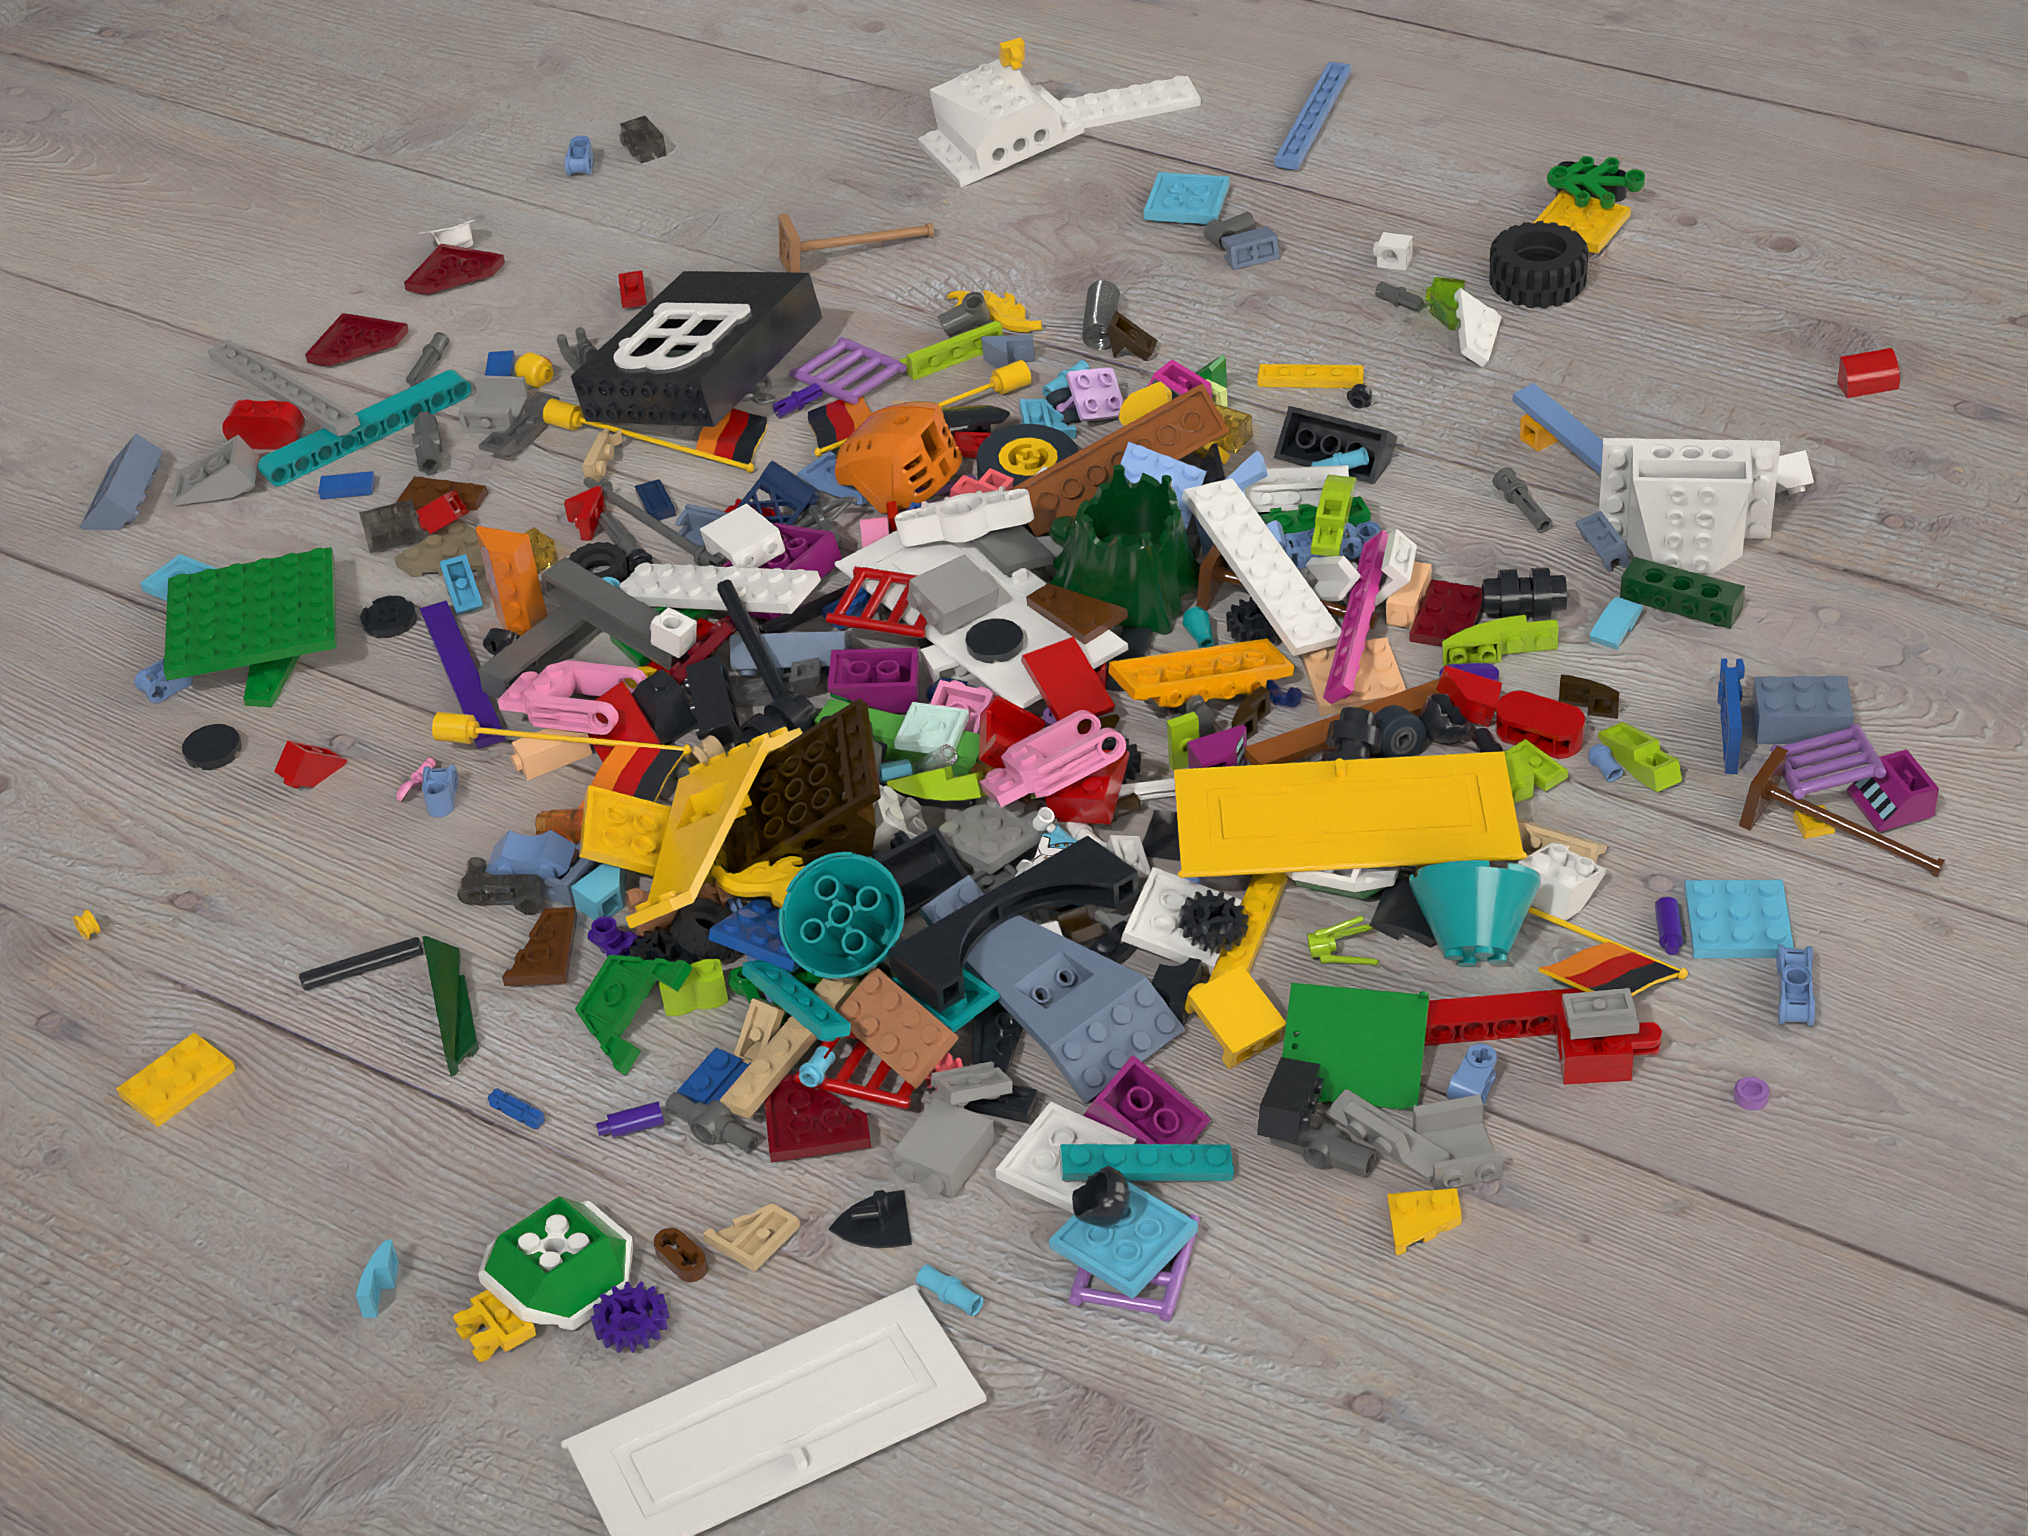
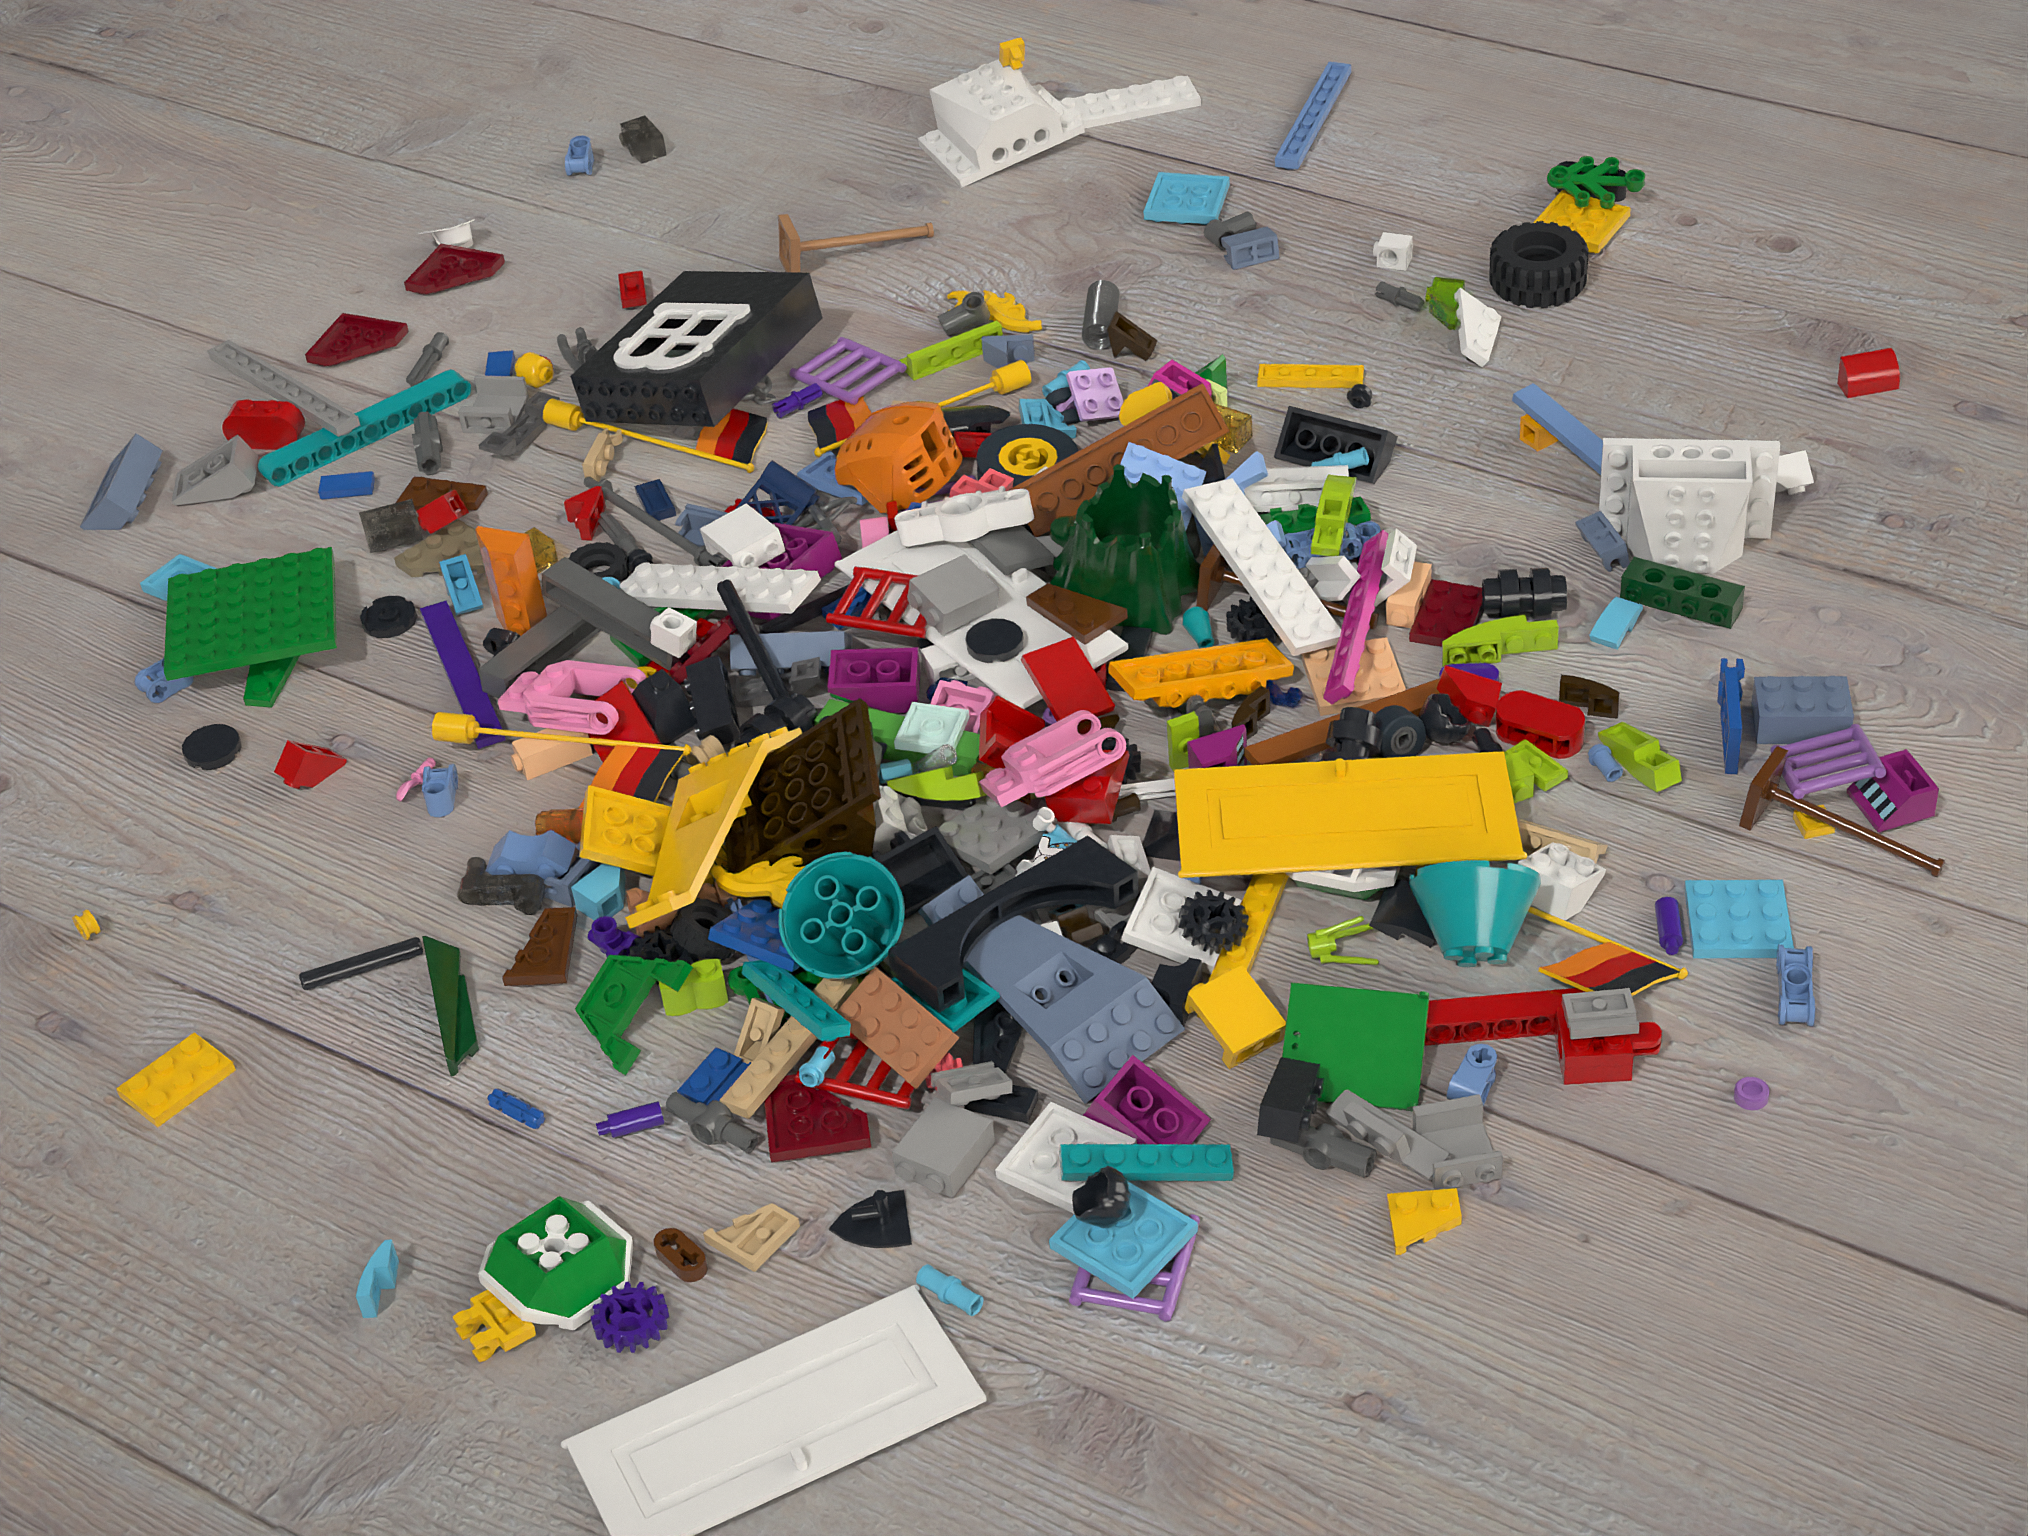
dark grey pin [1492,467,1553,533] -> none

